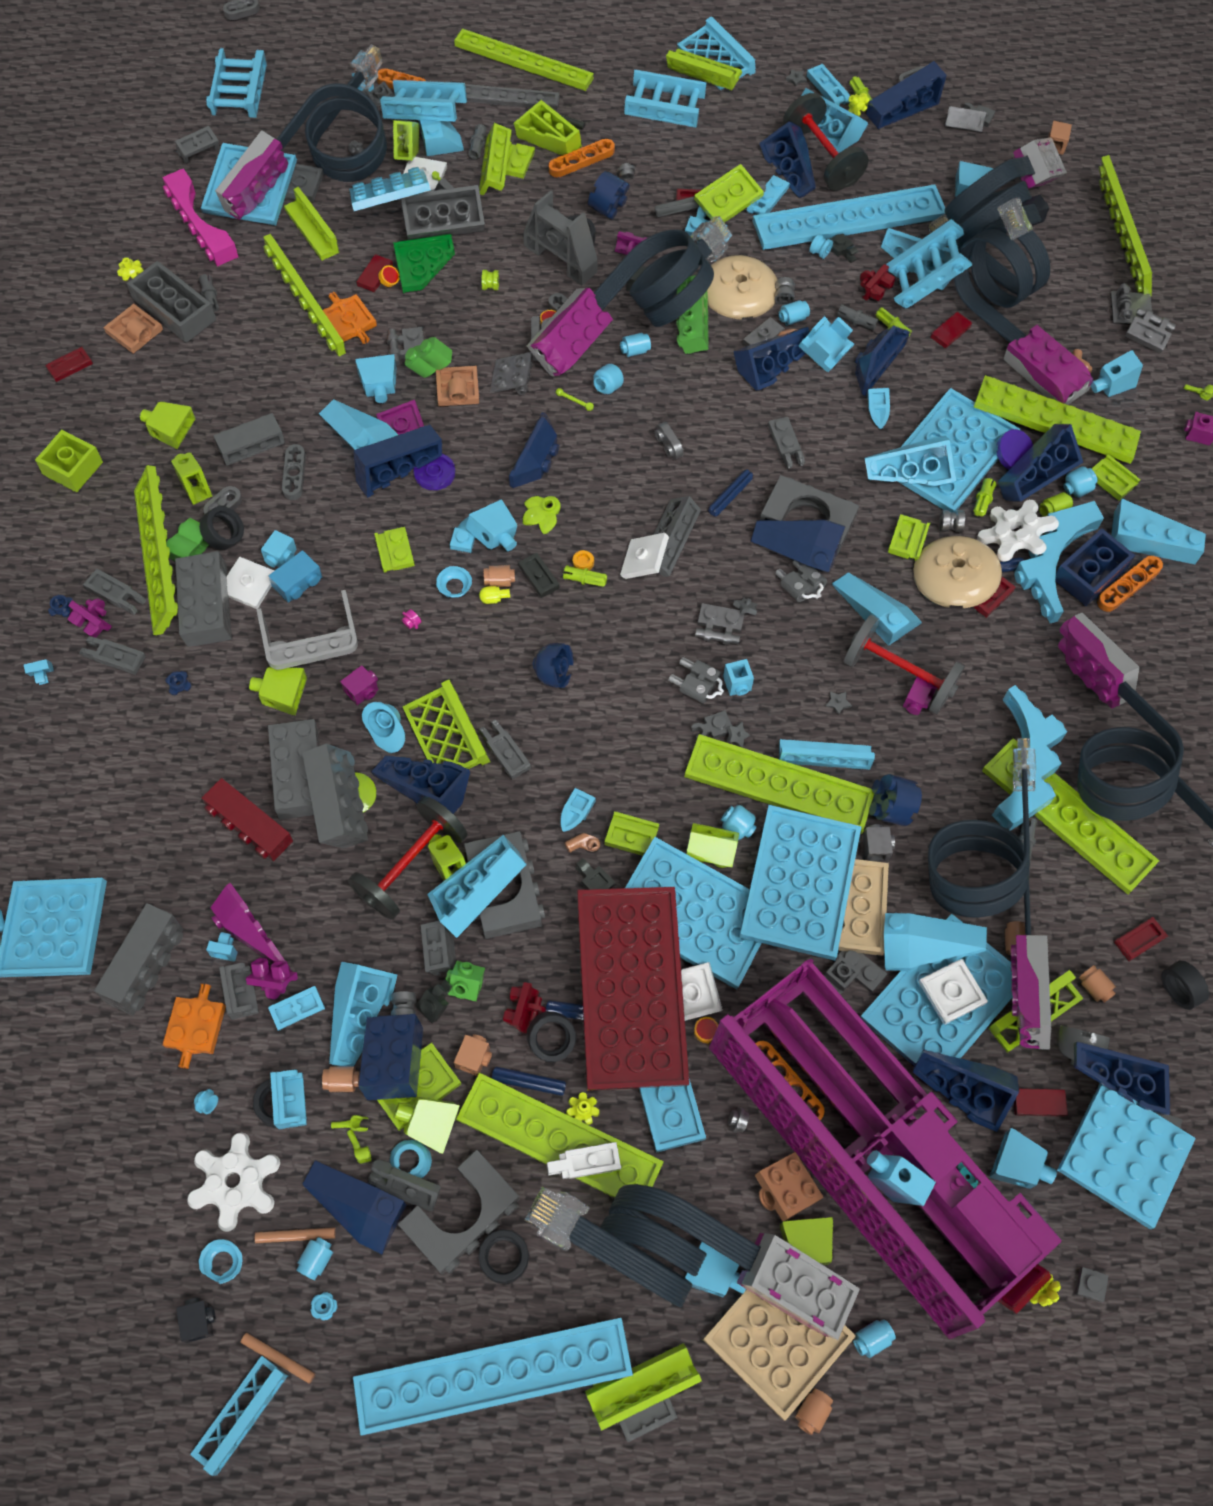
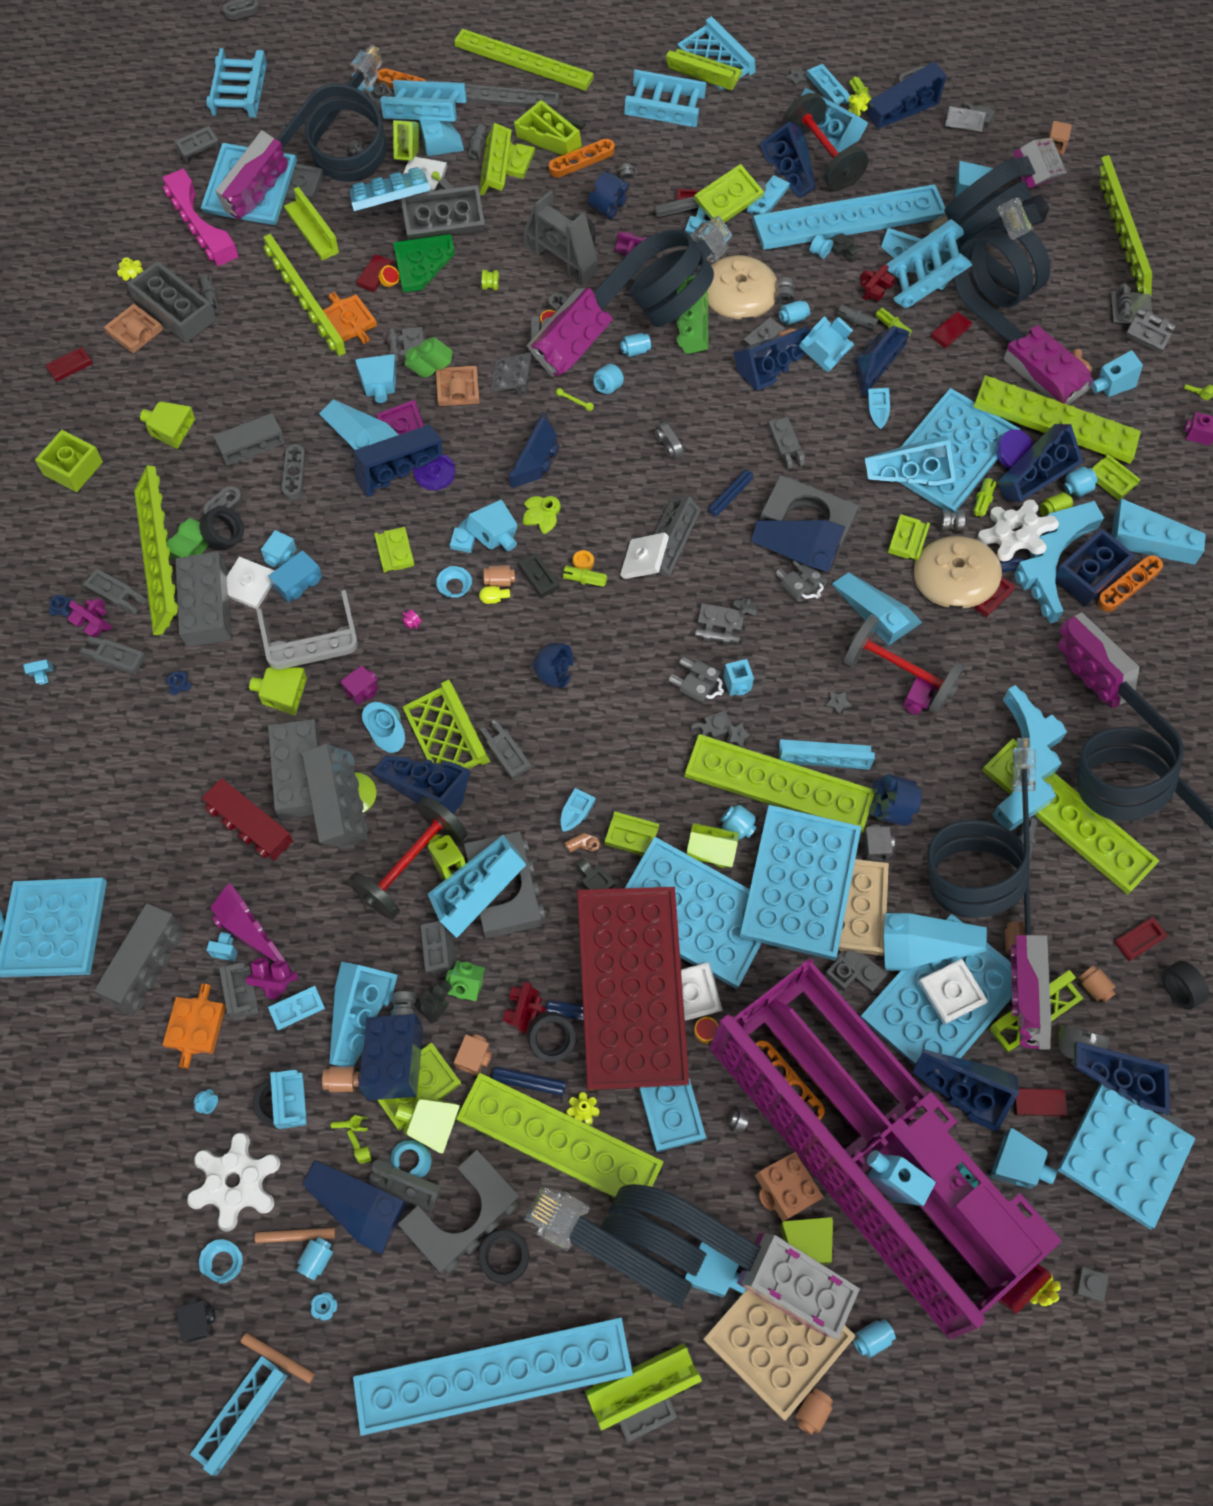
lime torso [171,453,212,505] -> none
white hinge [547,1142,621,1179] -> none

